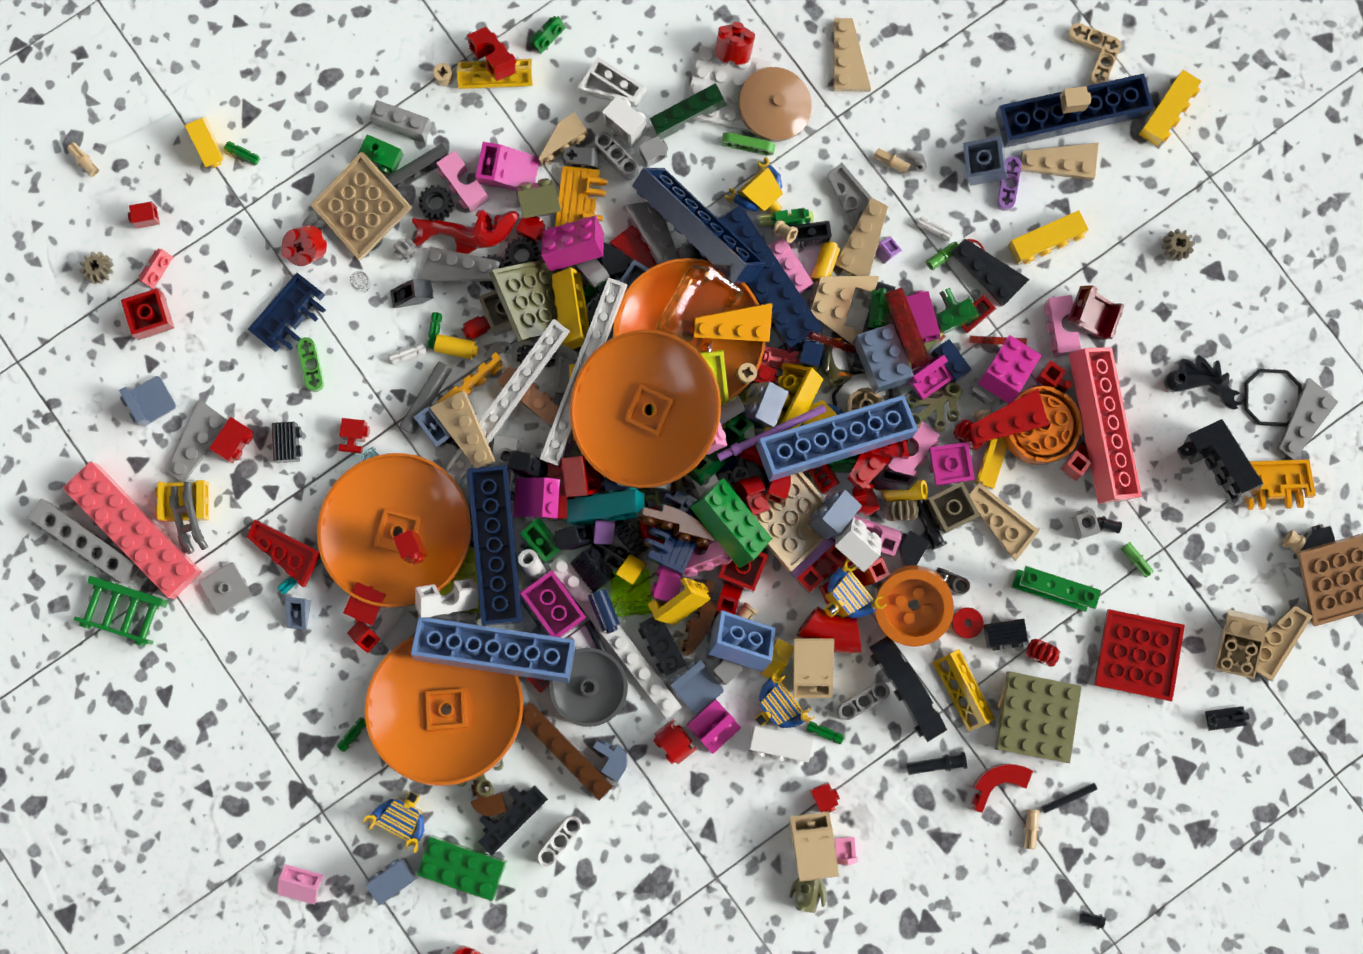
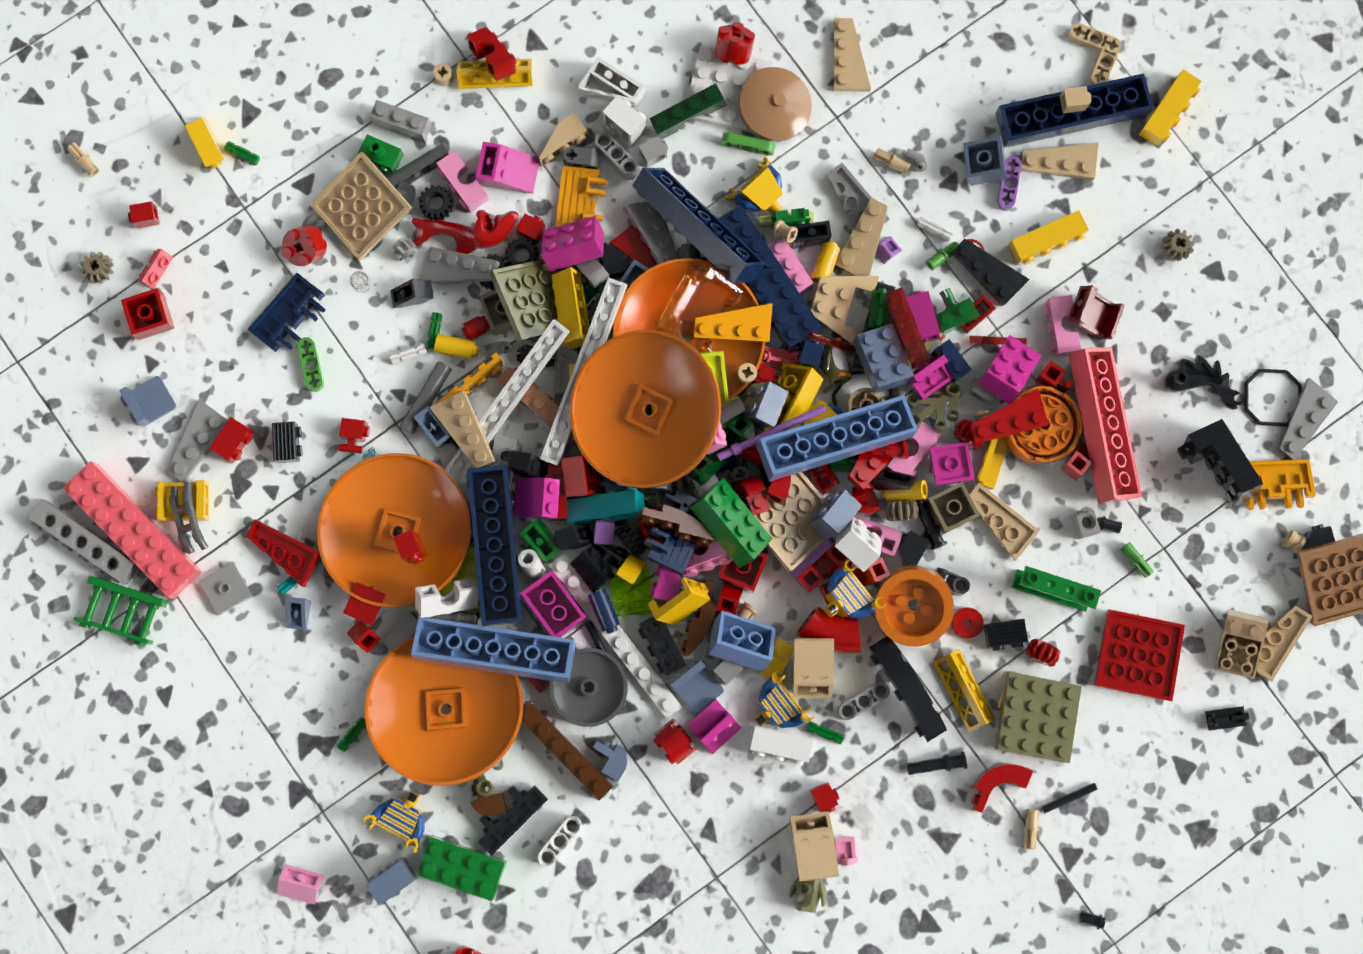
olive slope [515,178,561,218] -> none
green hinge [529,16,566,54] -> none

